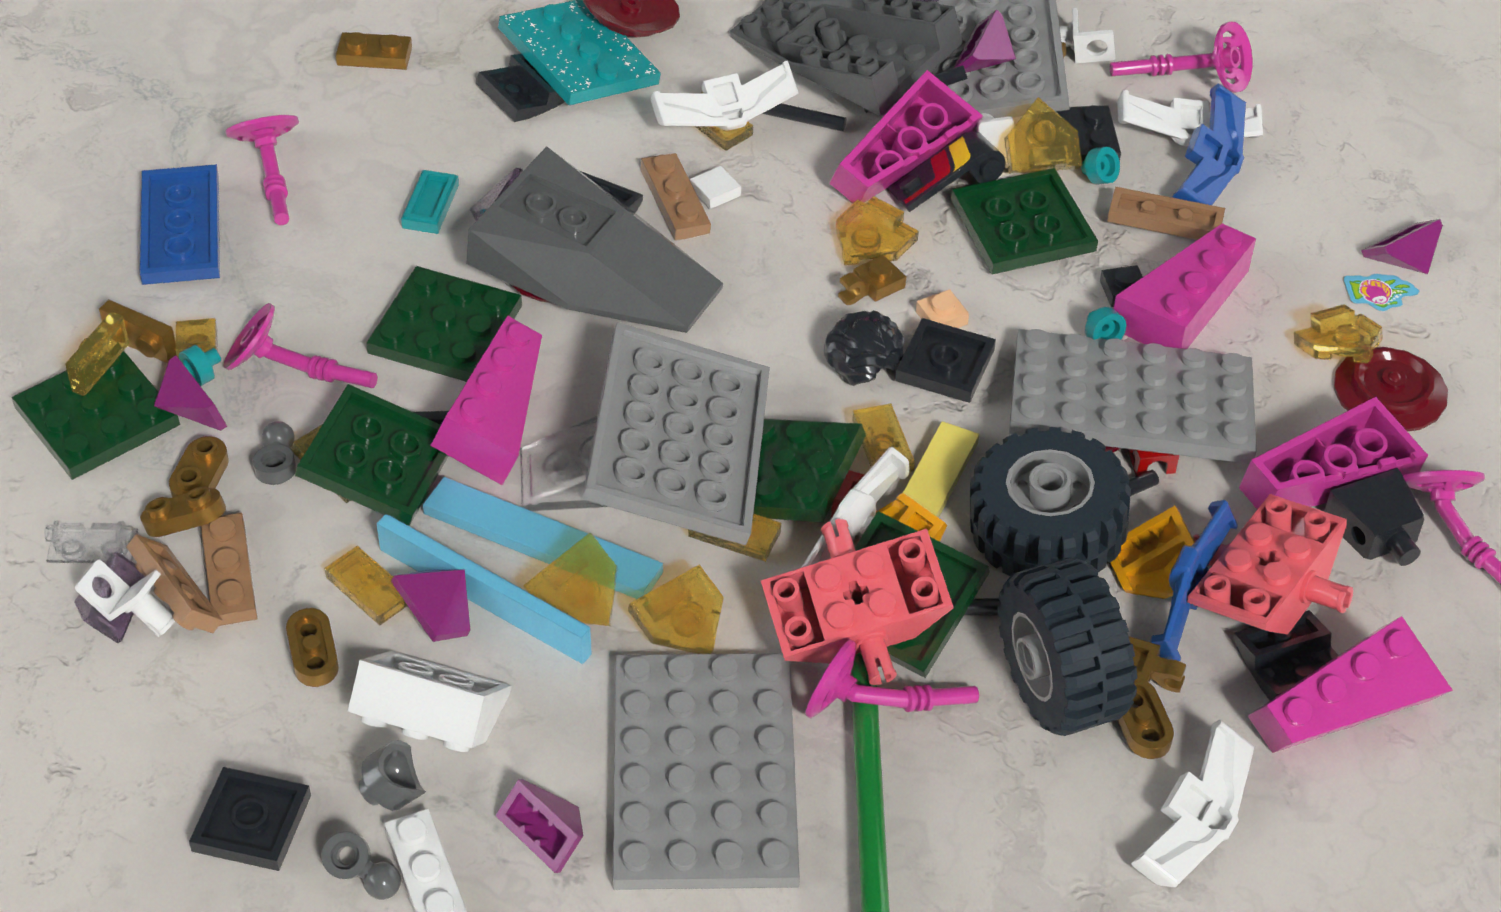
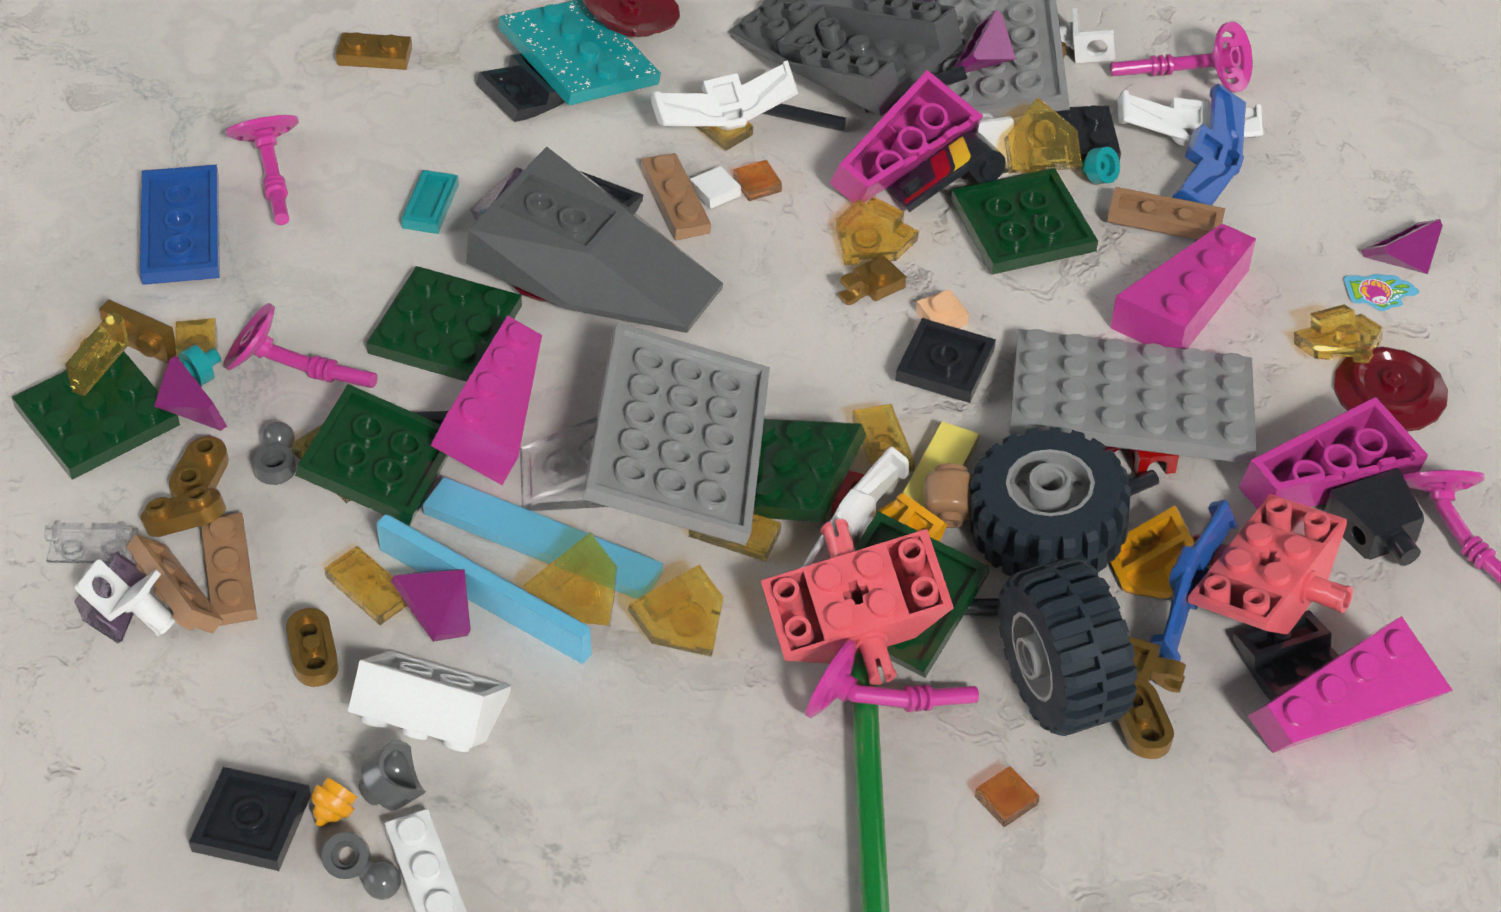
magenta slope [495,779,584,873] -> none
light grey plate [613,653,800,890] -> none
black hair [824,310,905,386] -> none
teal tile [1085,307,1126,340] -> none
black plate [1100,265,1143,307] -> none
white plate [1131,720,1255,887] -> none
none -> light orange plate [311,777,358,827]
none -> clear orange tile [733,160,782,202]
none -> medium nougat head [924,463,974,528]
none -> clear orange tile [975,766,1040,827]

